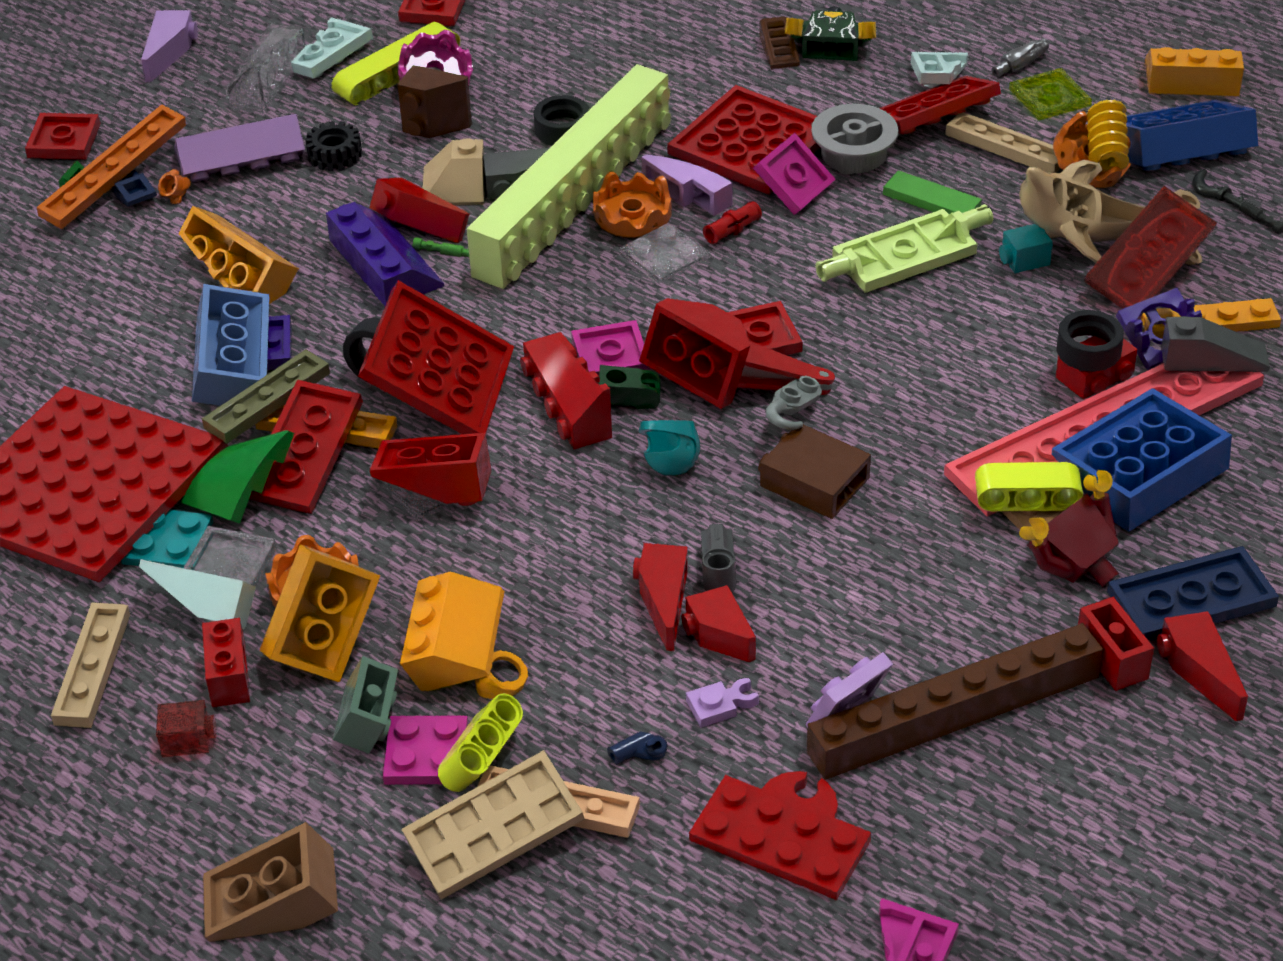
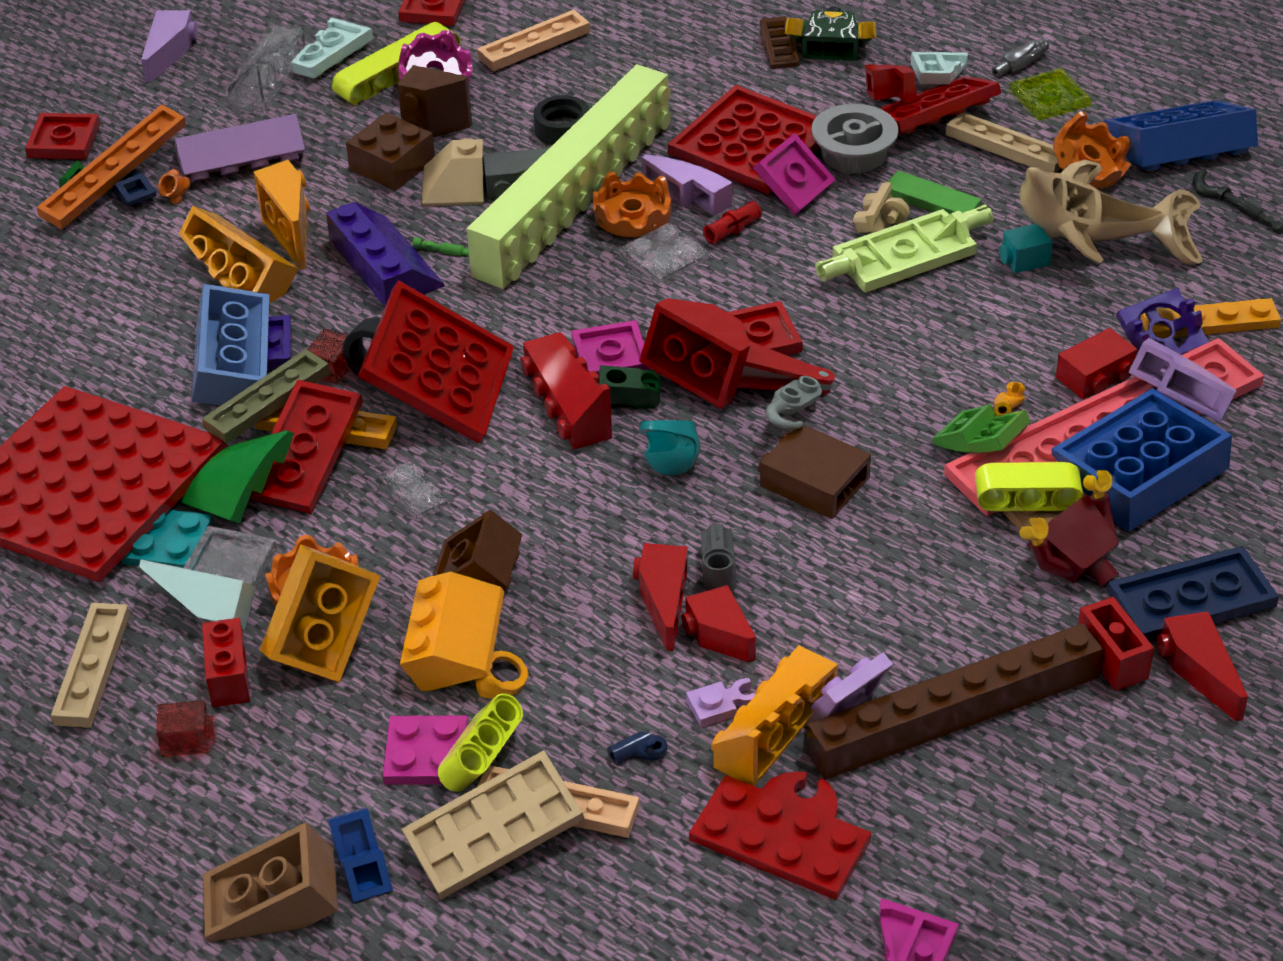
black tyre [305,121,362,171] -> none
sand green brick [333,656,398,754] -> none
red slope [369,178,470,243] -> none
red slope [370,432,492,506] -> none
black tyre [1056,310,1124,372] -> none
clear red tile [1084,186,1217,309] -> none
yellow piece [1087,100,1129,172] -> none
light orange slope [1145,47,1244,96] -> none
dark grey slope [1161,316,1270,372] -> none
none -> light orange slope [253,160,310,270]
none -> clear red brick [307,328,350,384]
none -> blue slope [327,807,393,902]
none -> reddish brown brick [346,113,435,191]
none -> reddish brown slope [433,509,523,592]
none -> light nougat plate [477,10,590,72]
none -> light orange wedge [711,645,838,786]
none -> tan hips [853,182,910,233]
none -> red slope [865,64,917,103]
none -> bright green slope [932,404,1031,453]
none -> light orange arm [994,382,1025,416]
none -> lavender slope [1128,338,1237,422]

